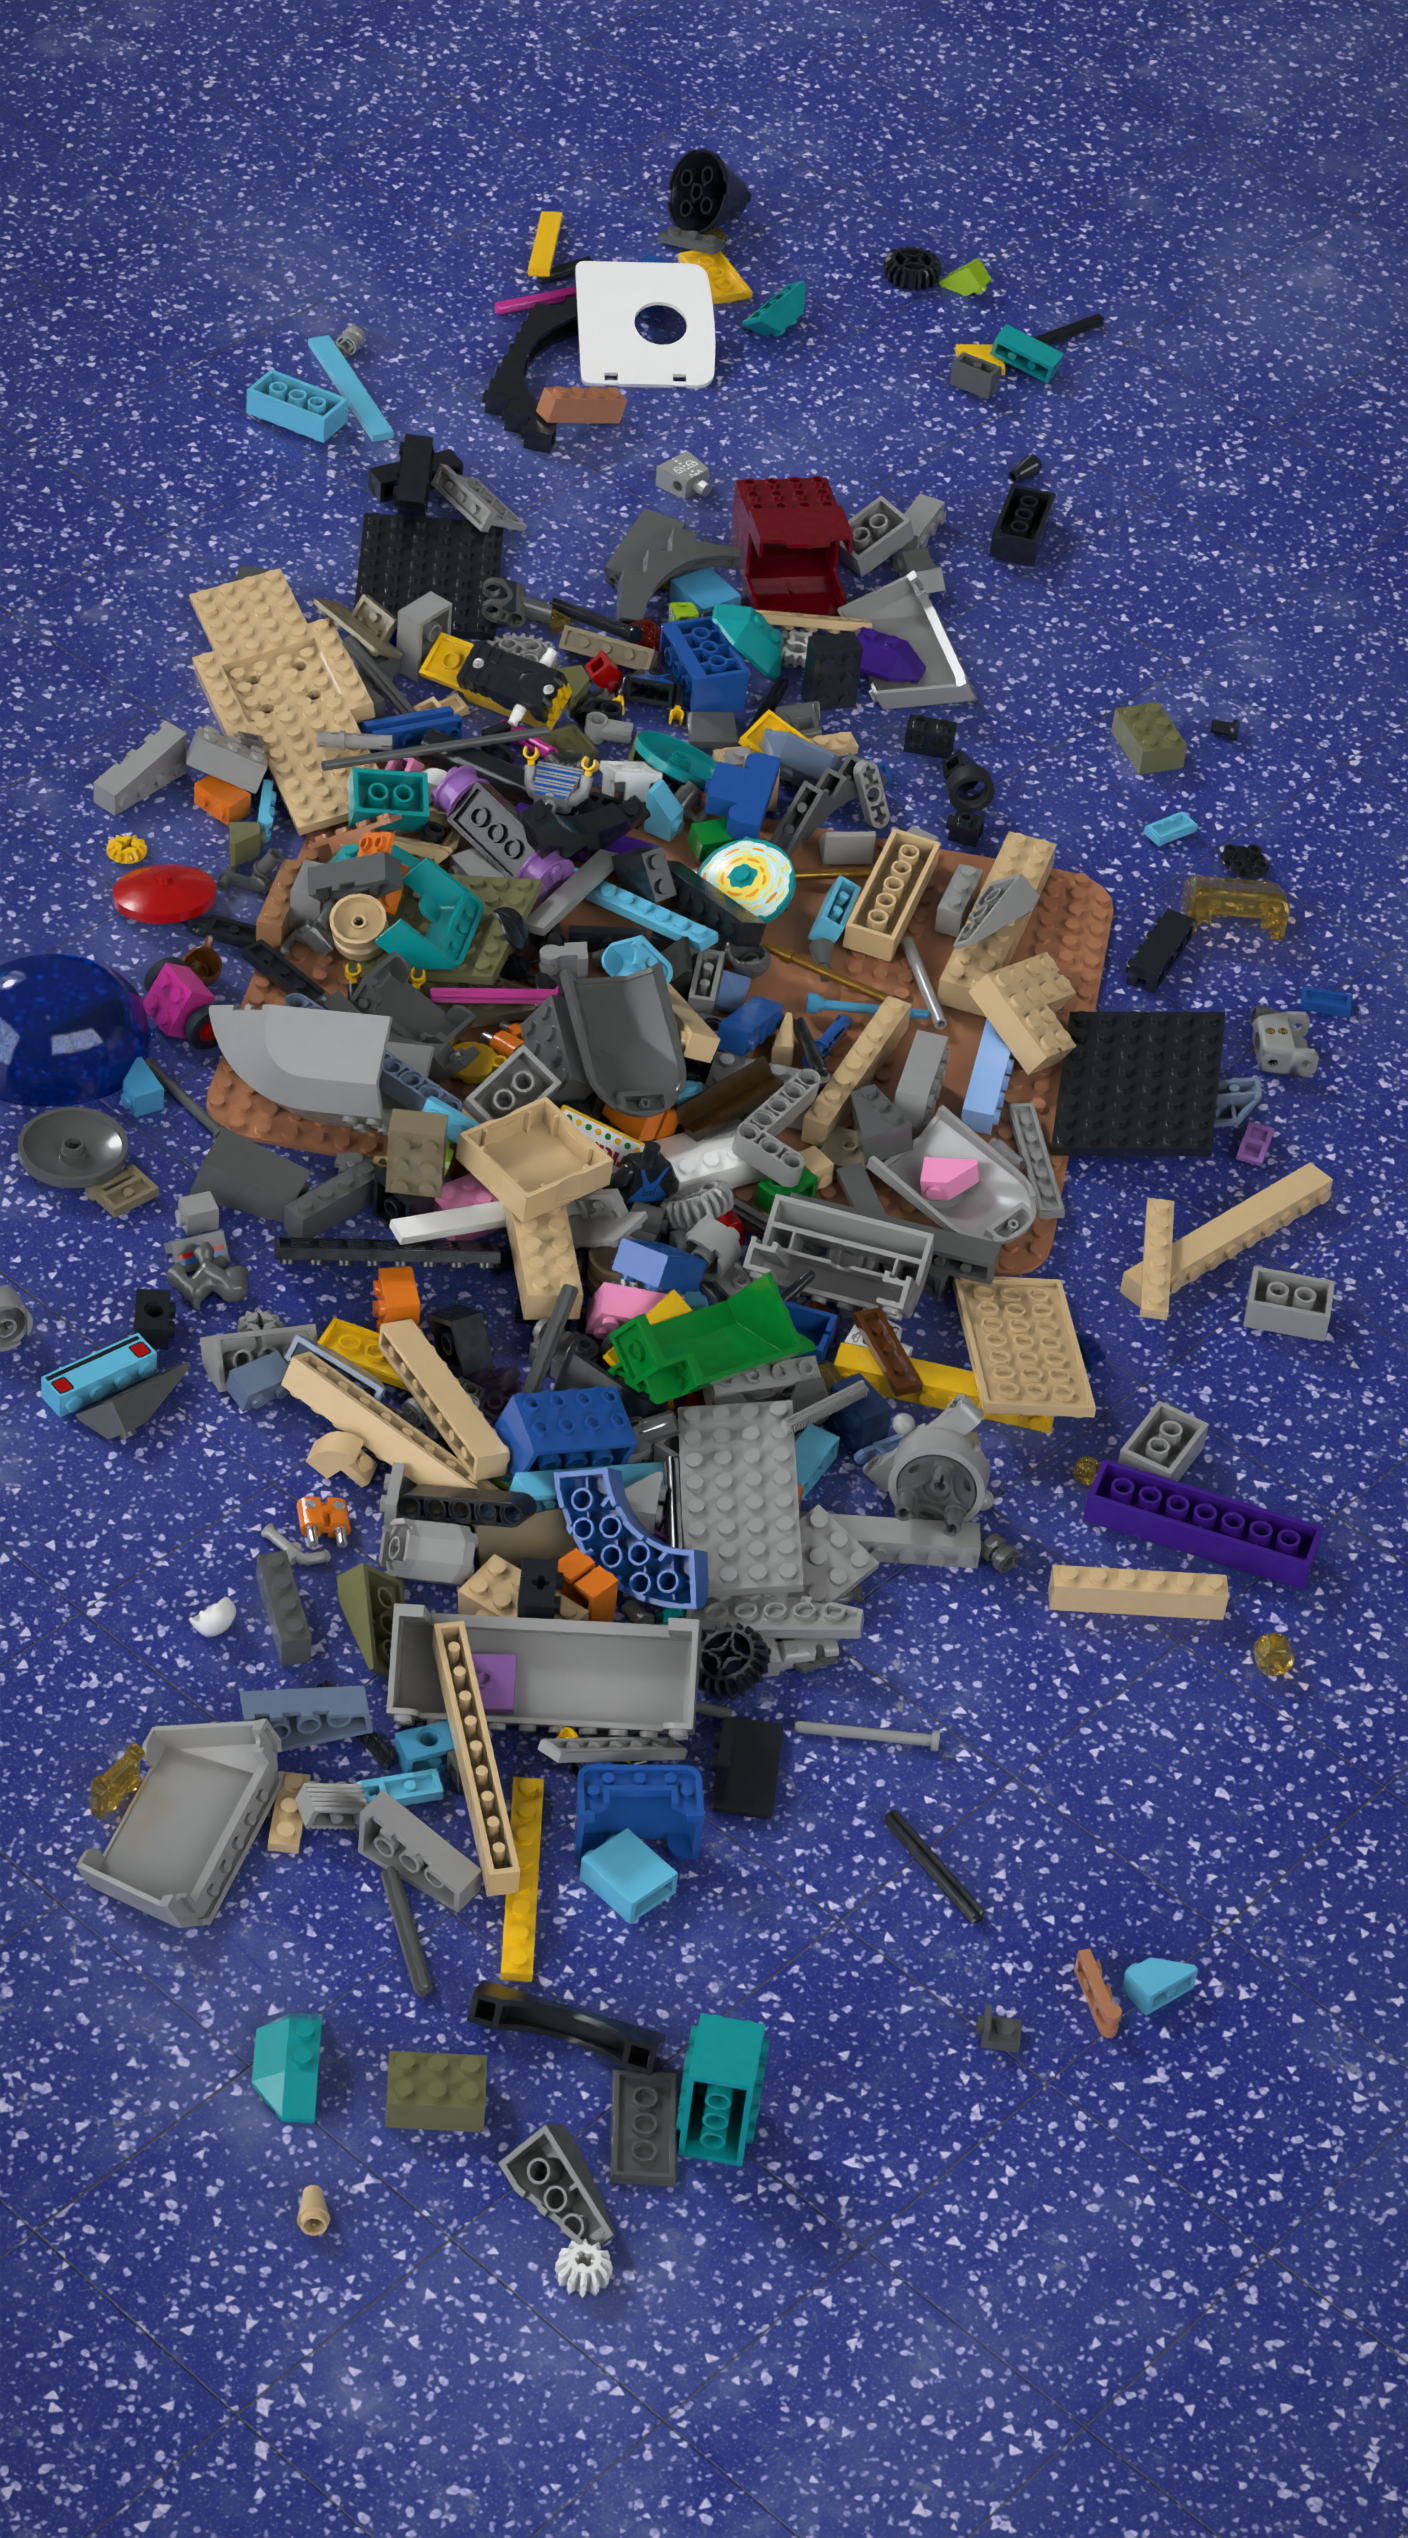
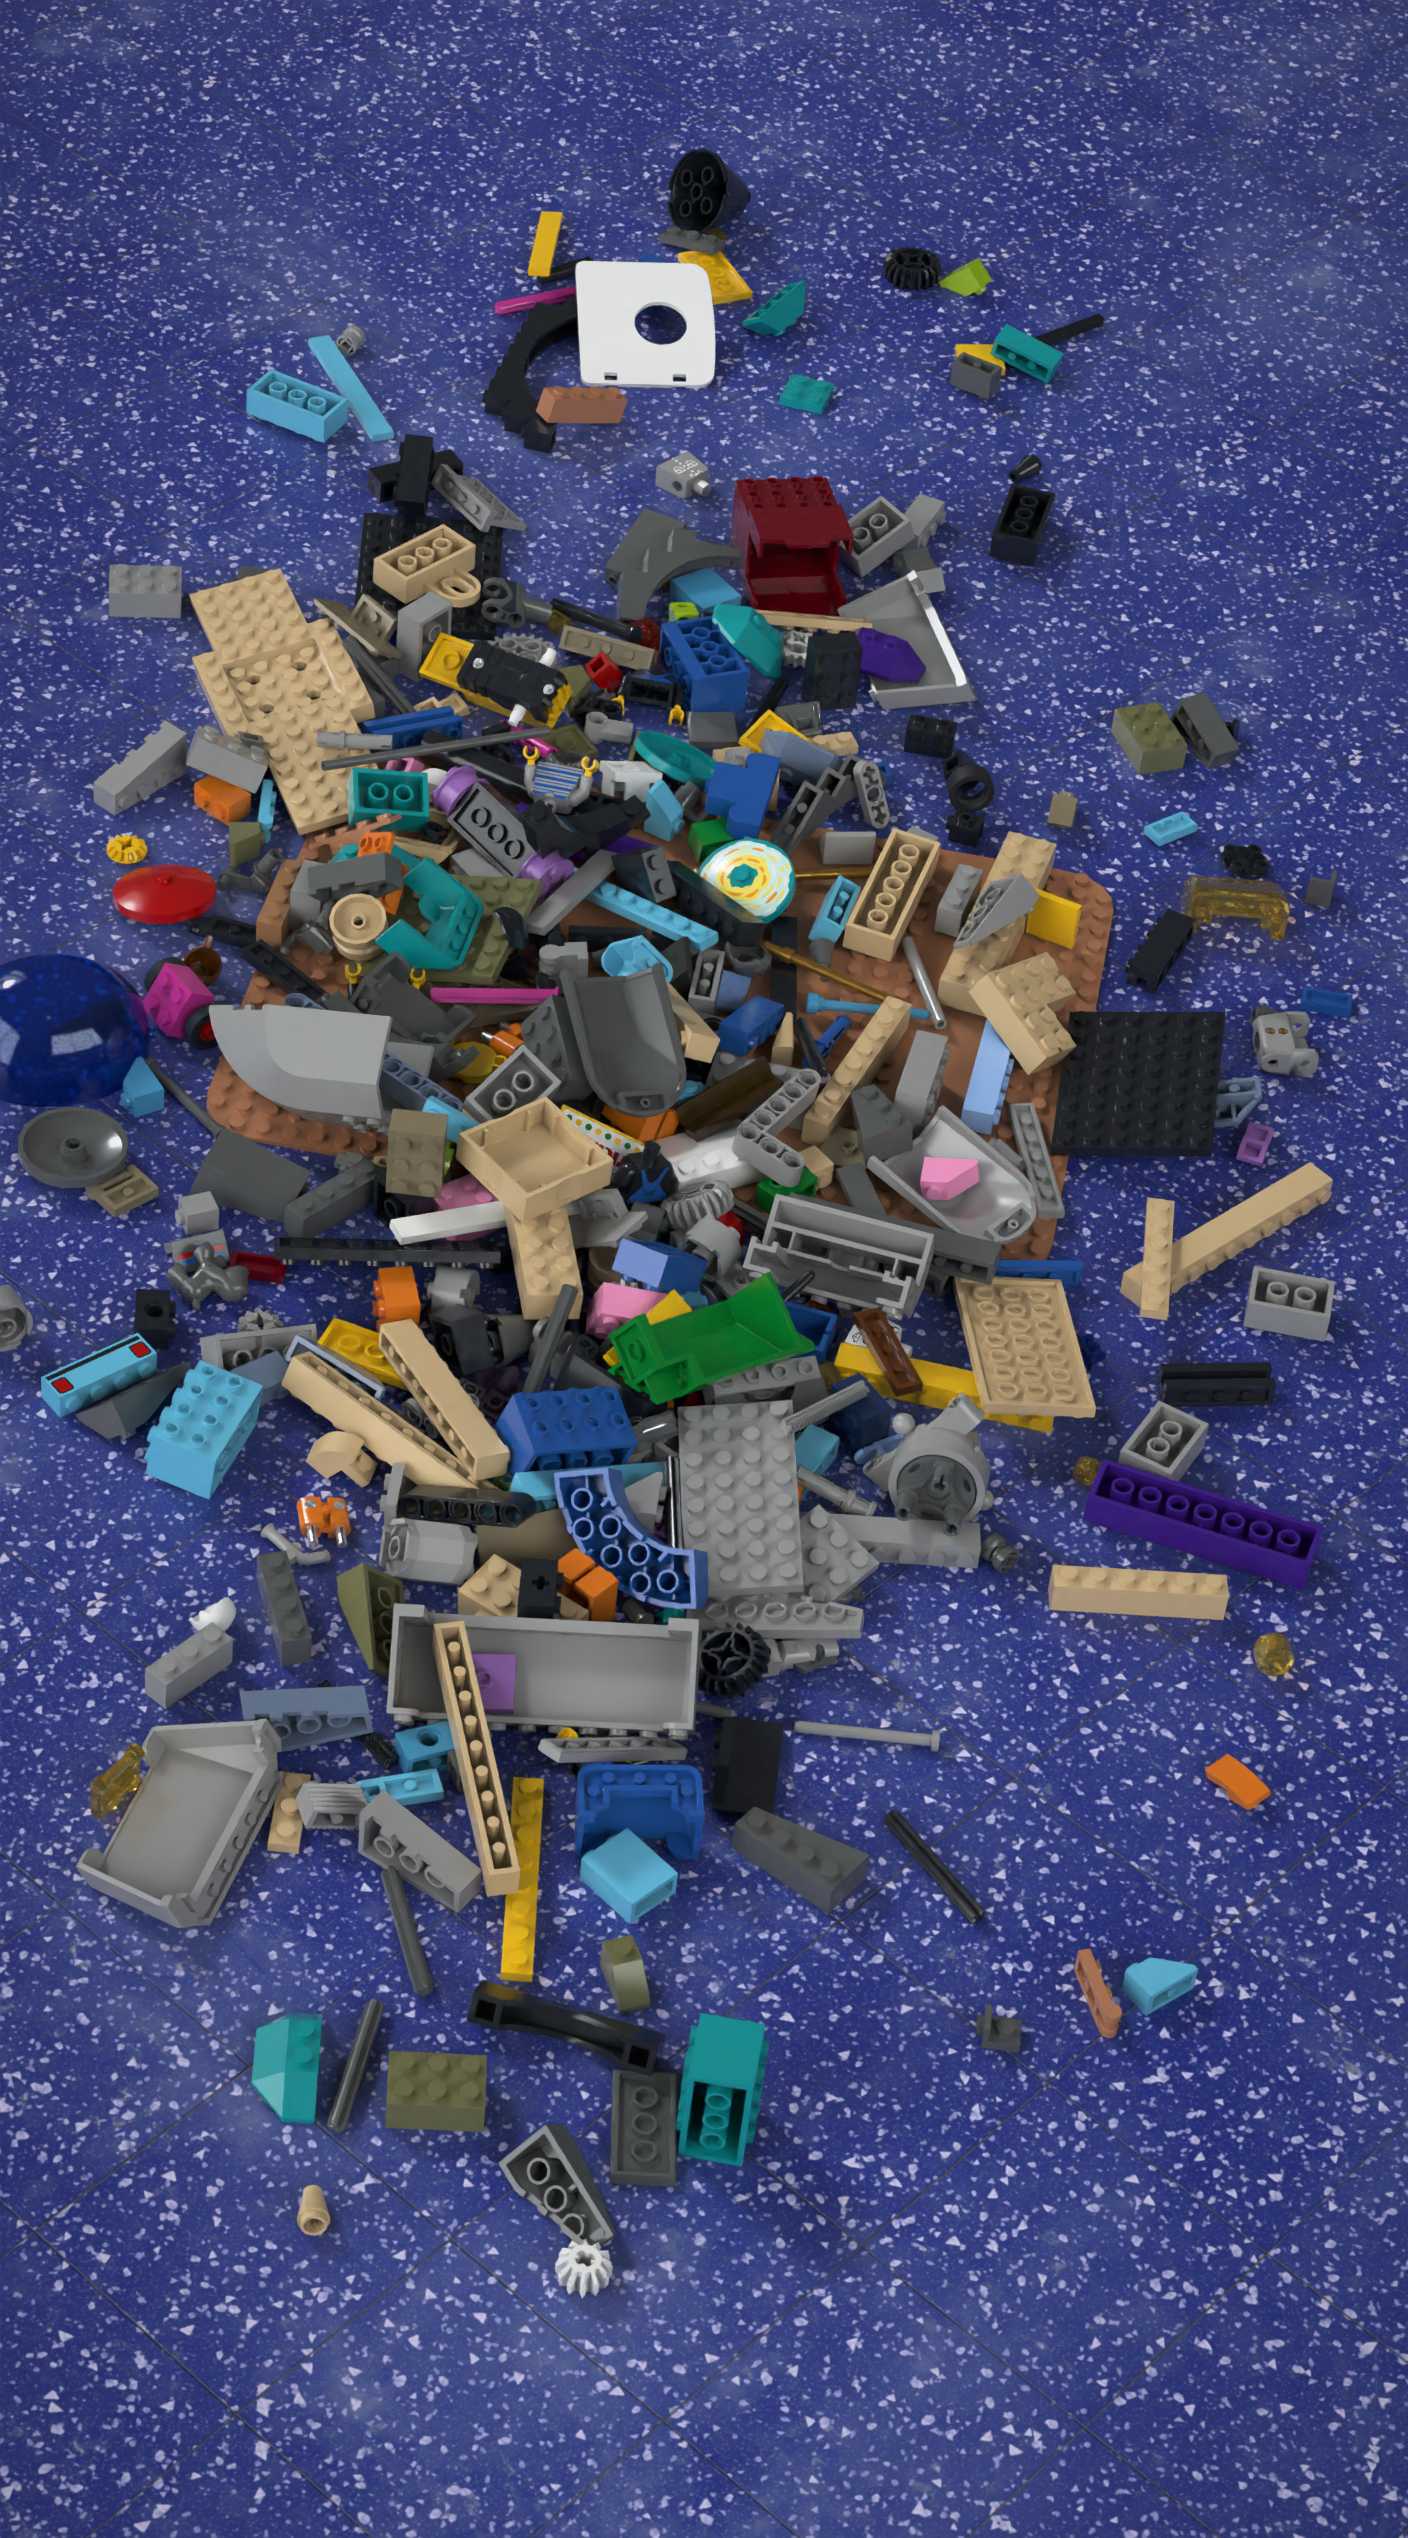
none -> light grey brick [109,564,182,618]
none -> medium azure brick [144,1360,263,1500]
none -> light grey brick [145,1622,233,1710]
none -> dark red tile [229,1250,288,1284]
none -> dark grey axle [327,1998,385,2134]
none -> tan brick [373,524,481,608]
none -> light grey brick [427,1264,480,1314]
none -> dark grey cone [484,1314,539,1370]
none -> olive slope [600,1935,651,2014]
none -> dark grey wedge [732,1807,870,1914]
none -> black tile [770,916,797,1019]
none -> teal plate [779,374,834,415]
none -> light grey pin [797,1464,878,1516]
none -> blue tile [995,1260,1082,1287]
none -> yellow tile [1026,888,1082,949]
none -> dark tan slope [1047,791,1079,830]
none -> black brick [1157,1362,1276,1407]
none -> dark grey wedge [1171,692,1240,770]
none -> orange slope [1205,1754,1271,1811]
none -> dark grey panel [1305,870,1337,908]

